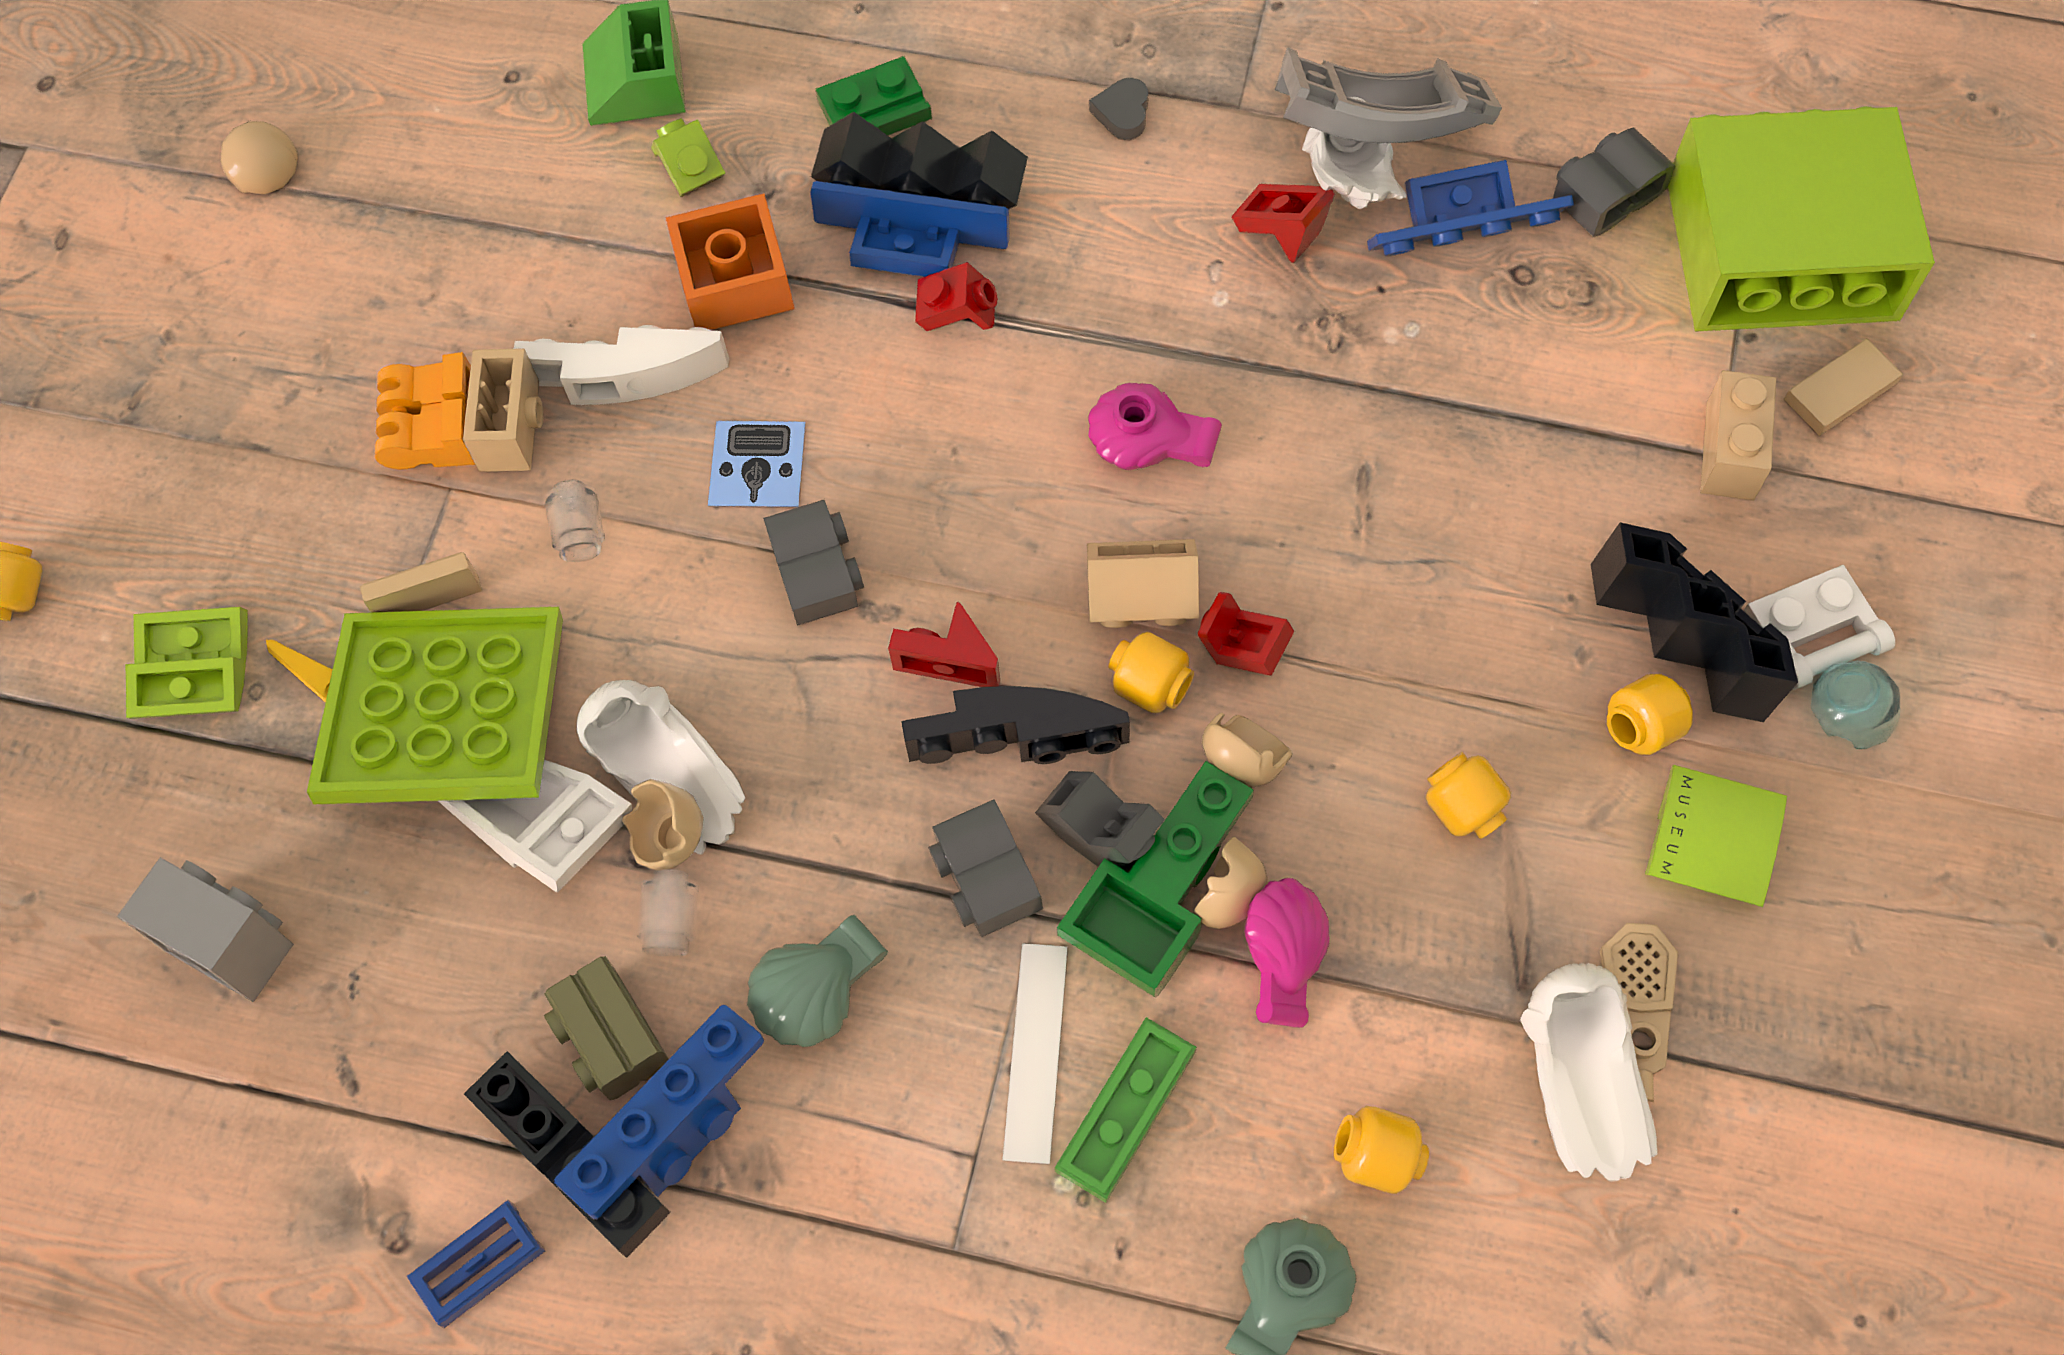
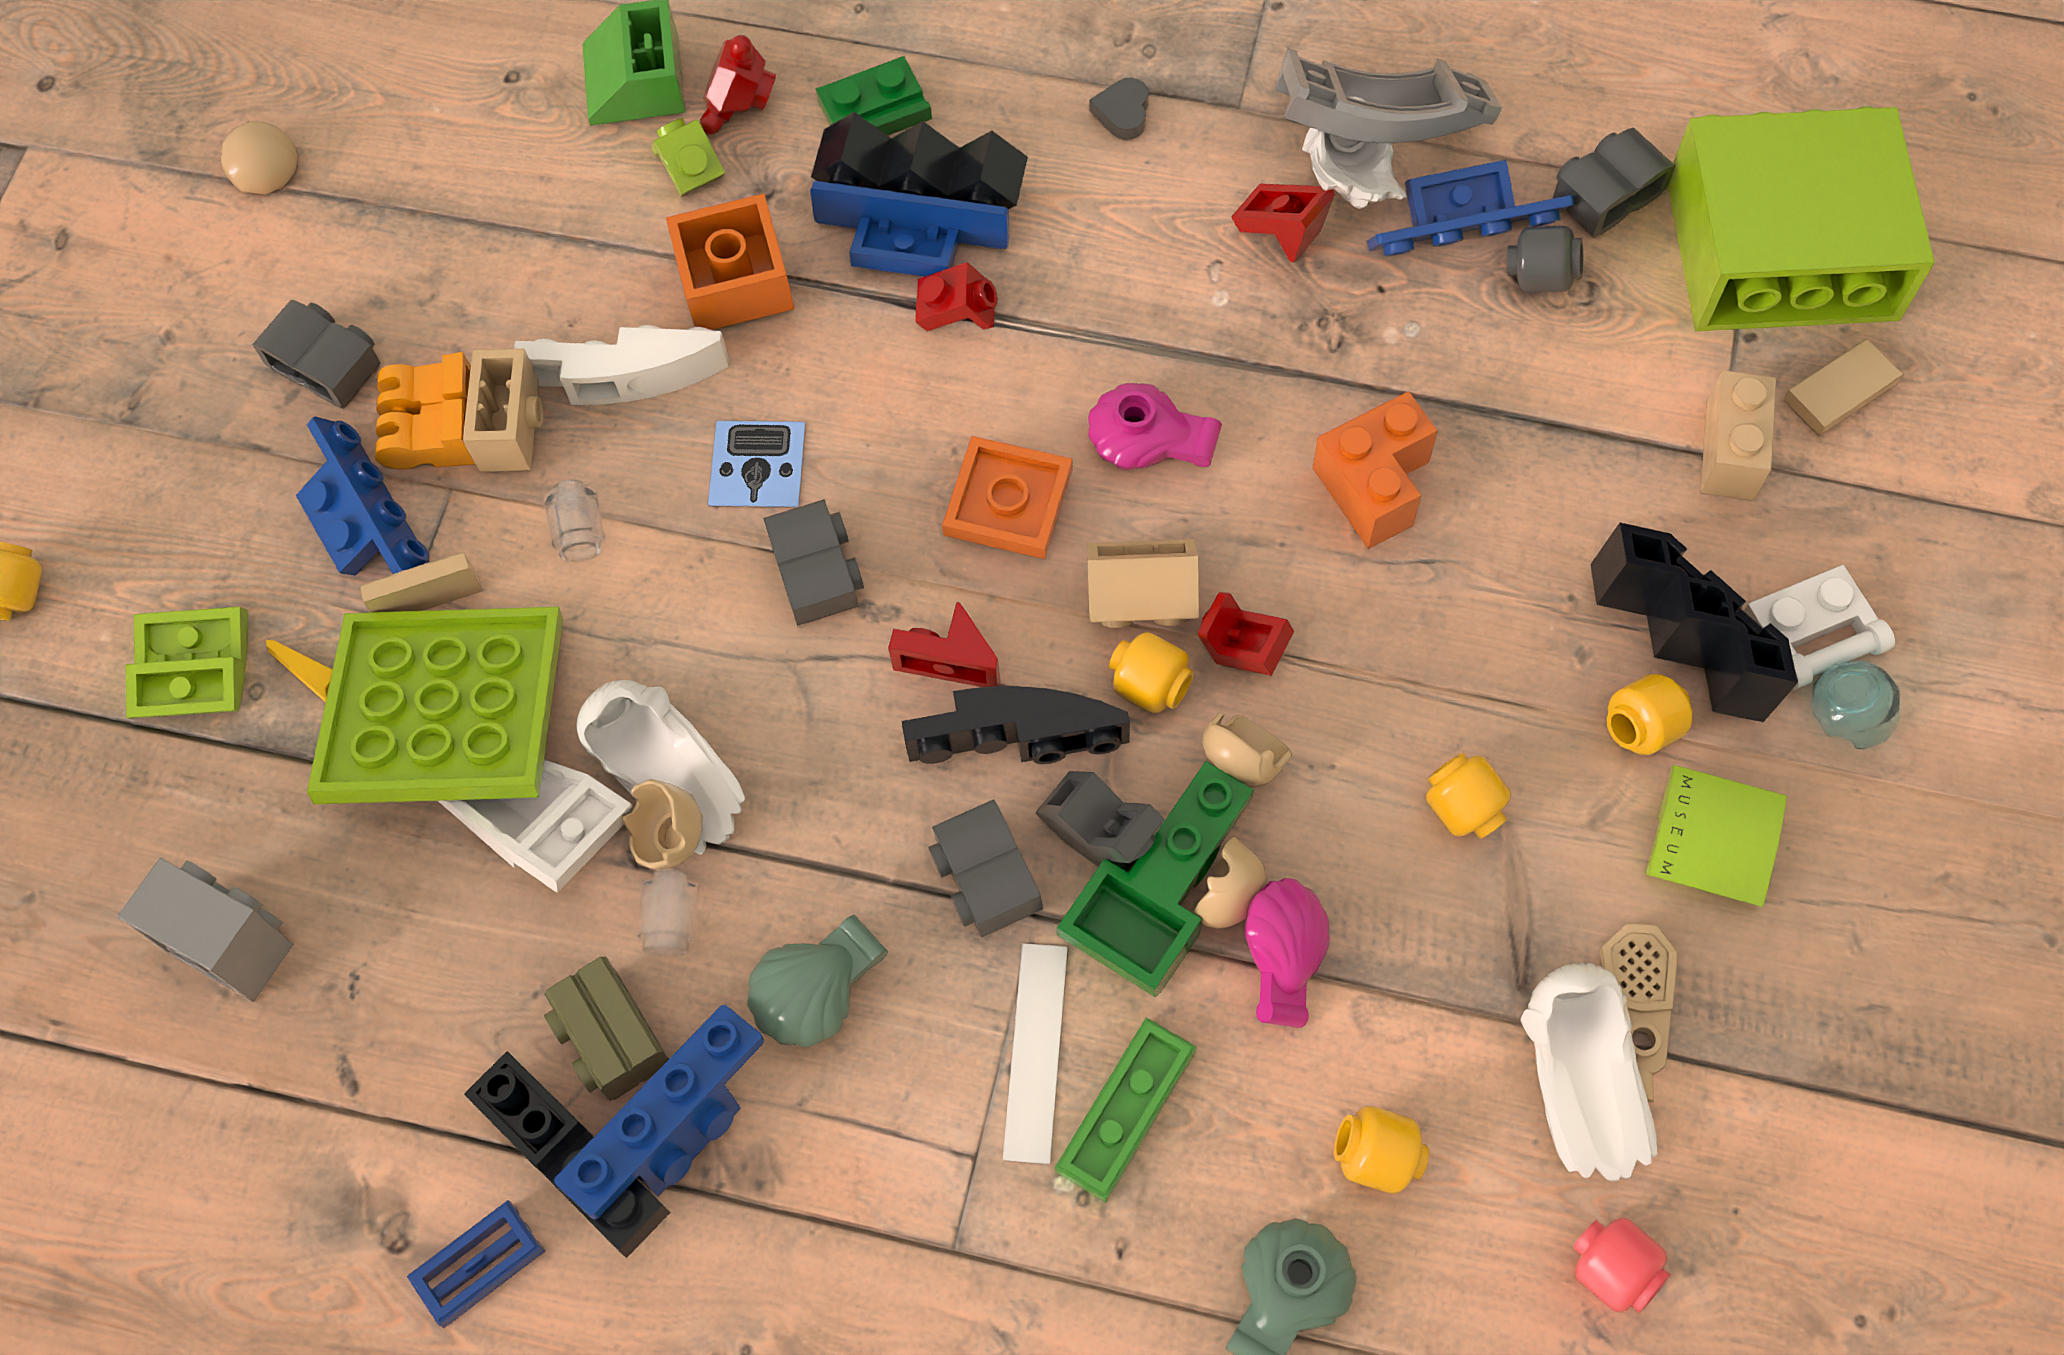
none -> dark grey brick [252,300,381,408]
none -> blue bracket [296,416,430,576]
none -> red rock [700,35,776,135]
none -> orange plate [942,436,1073,559]
none -> orange brick [1312,391,1438,549]
none -> dark grey head [1507,226,1584,293]
none -> coral head [1573,1218,1671,1313]

